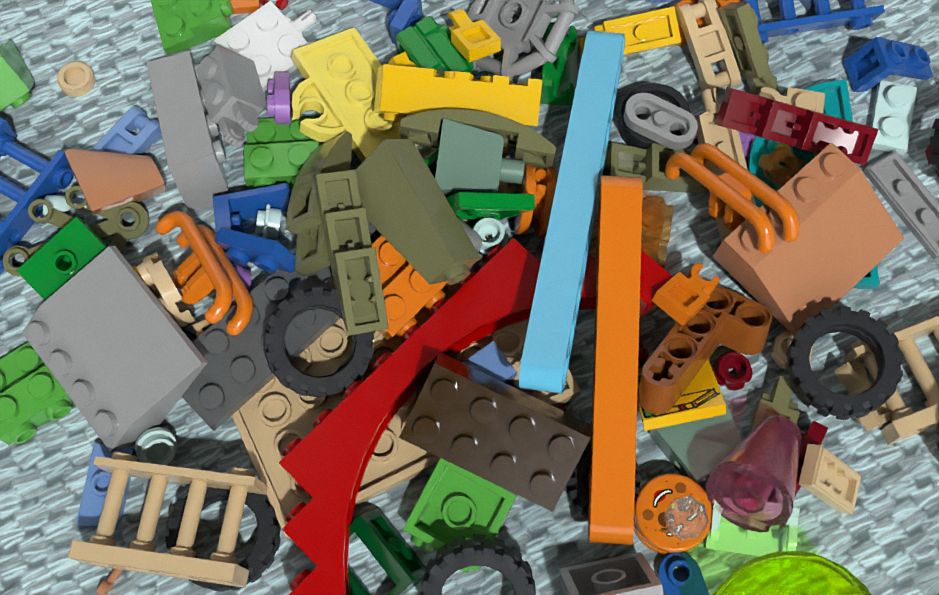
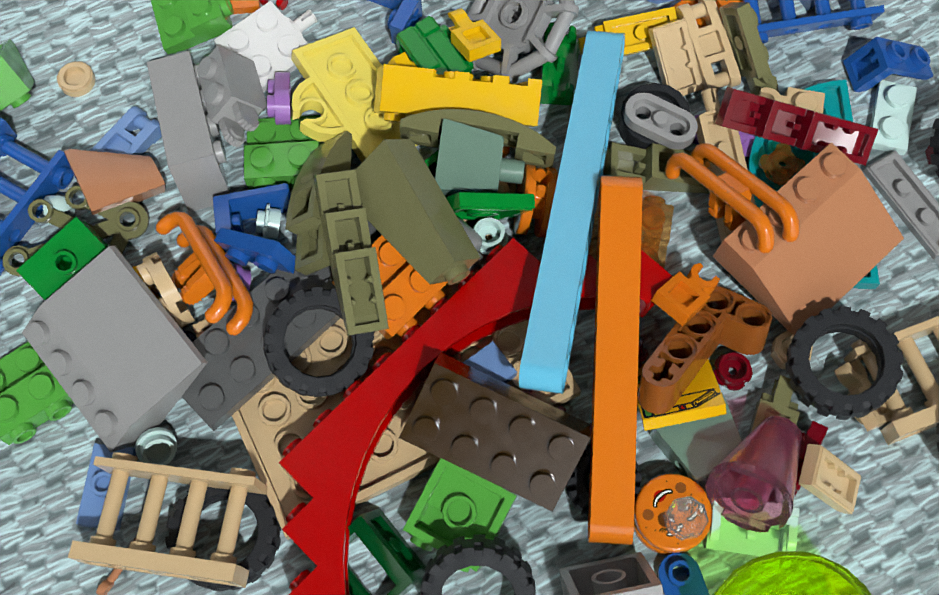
none -> tan plate [648,18,704,96]

